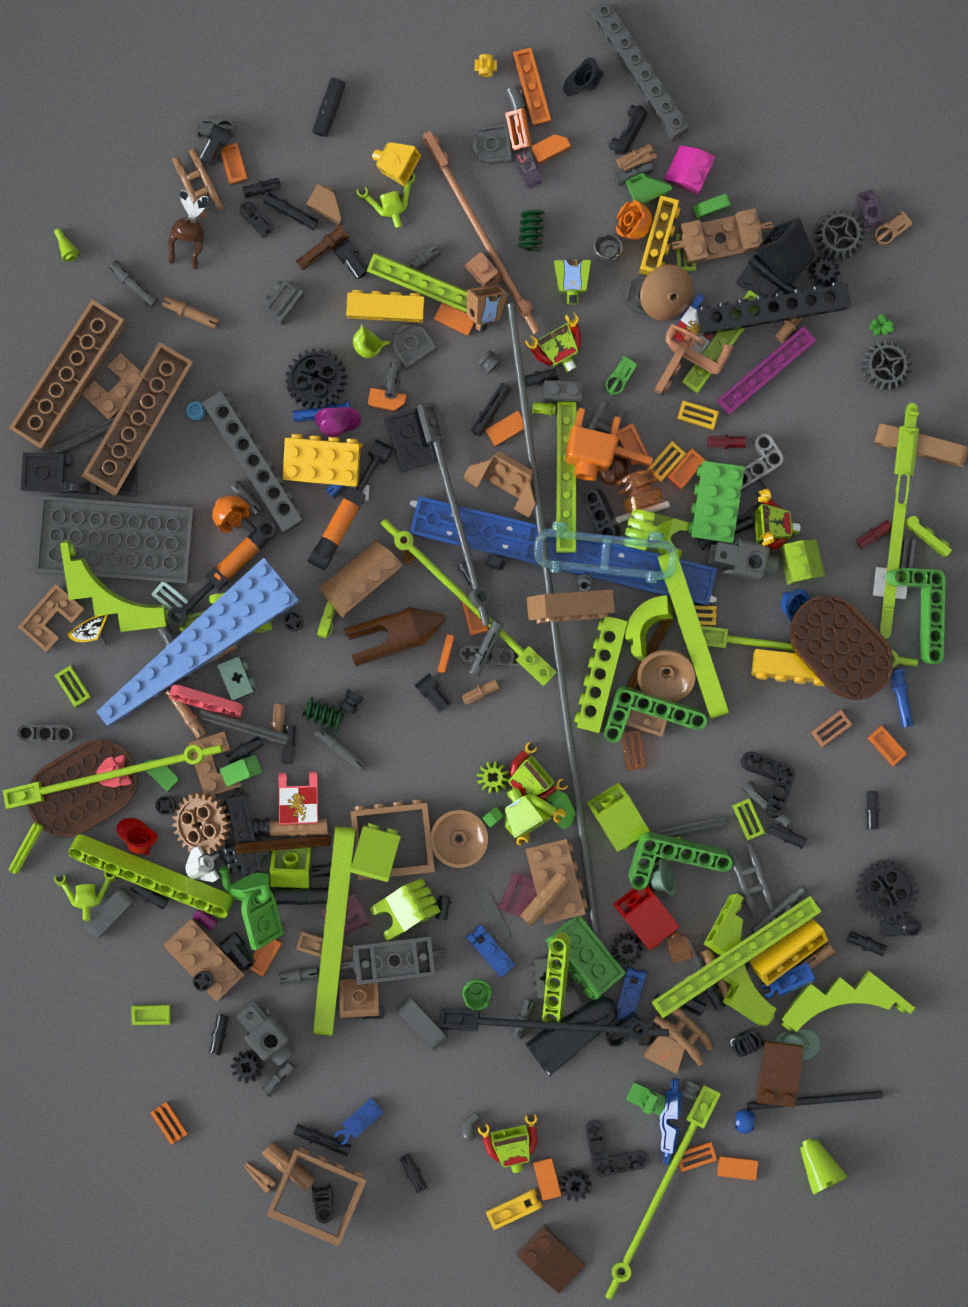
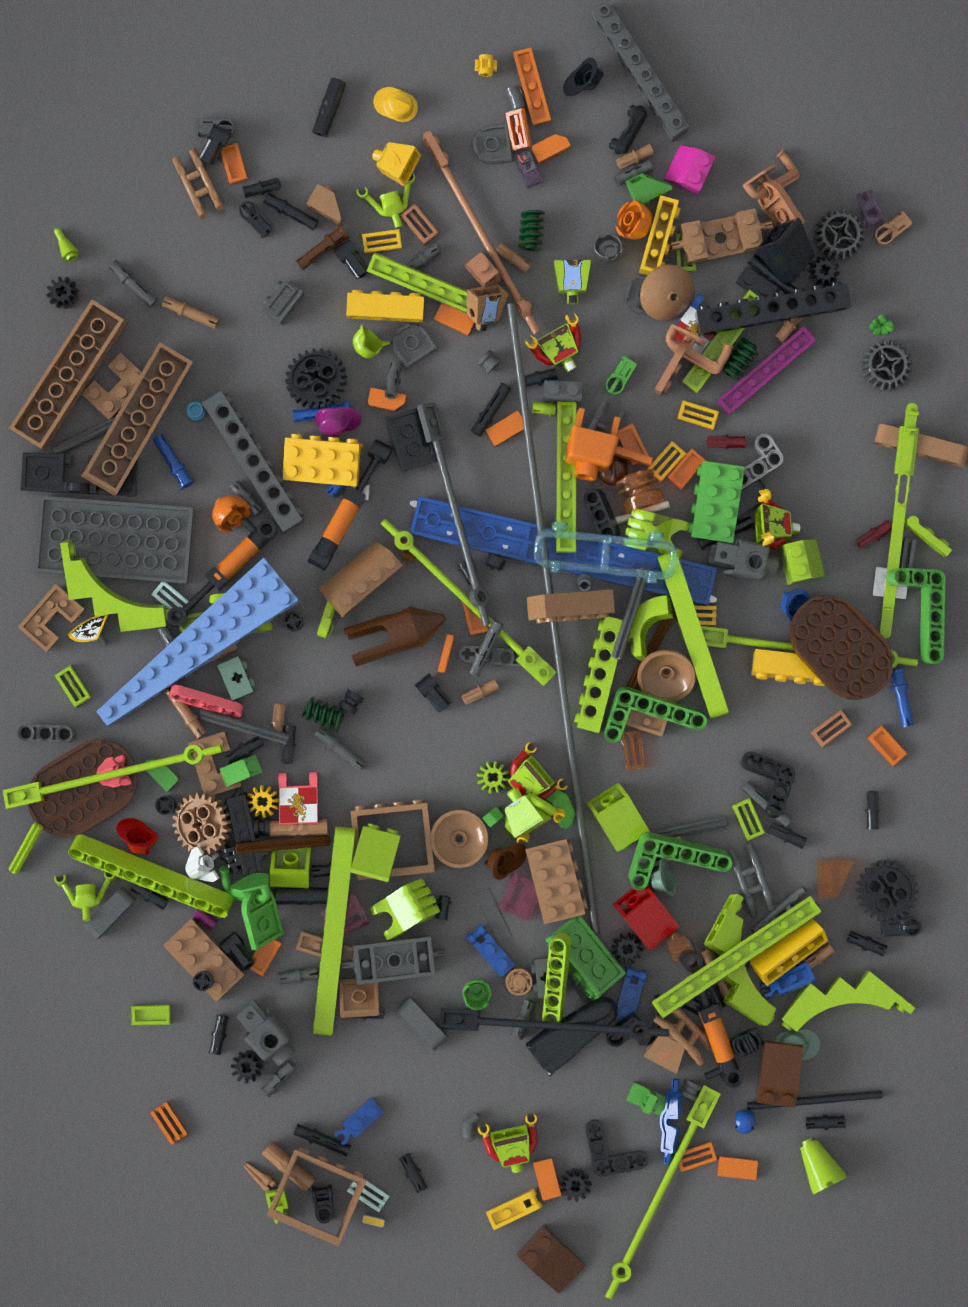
reddish brown hair [168,190,209,270] -> none
medium nougat piece [462,451,536,517] -> none
medium nougat axle [520,872,570,926] -> none
medium nougat piece [622,145,657,171] -> none
bright green piece [692,194,731,220] -> none
none -> black gear [46,276,79,309]
none -> blue pin [153,434,195,490]
none -> yellow gear [247,785,279,818]
none -> lime plate [265,1188,289,1224]
none -> light aqua tile [347,1178,390,1212]
none -> yellow tile [362,229,402,254]
none -> piece [362,1213,385,1227]
none -> yellow piece [373,87,418,122]
none -> nougat tile [400,204,439,246]
none -> reddish brown piece [485,843,527,880]
none -> medium nougat axle [496,243,532,273]
none -> medium nougat wheel [506,968,532,996]
none -> dark grey axle [611,567,650,660]
none -> black piece [680,950,743,1088]
none -> dark green piece [721,337,759,380]
none -> nougat plate [742,149,805,227]
none -> black pin [805,1115,846,1130]
none -> clear orange wing [816,859,854,899]

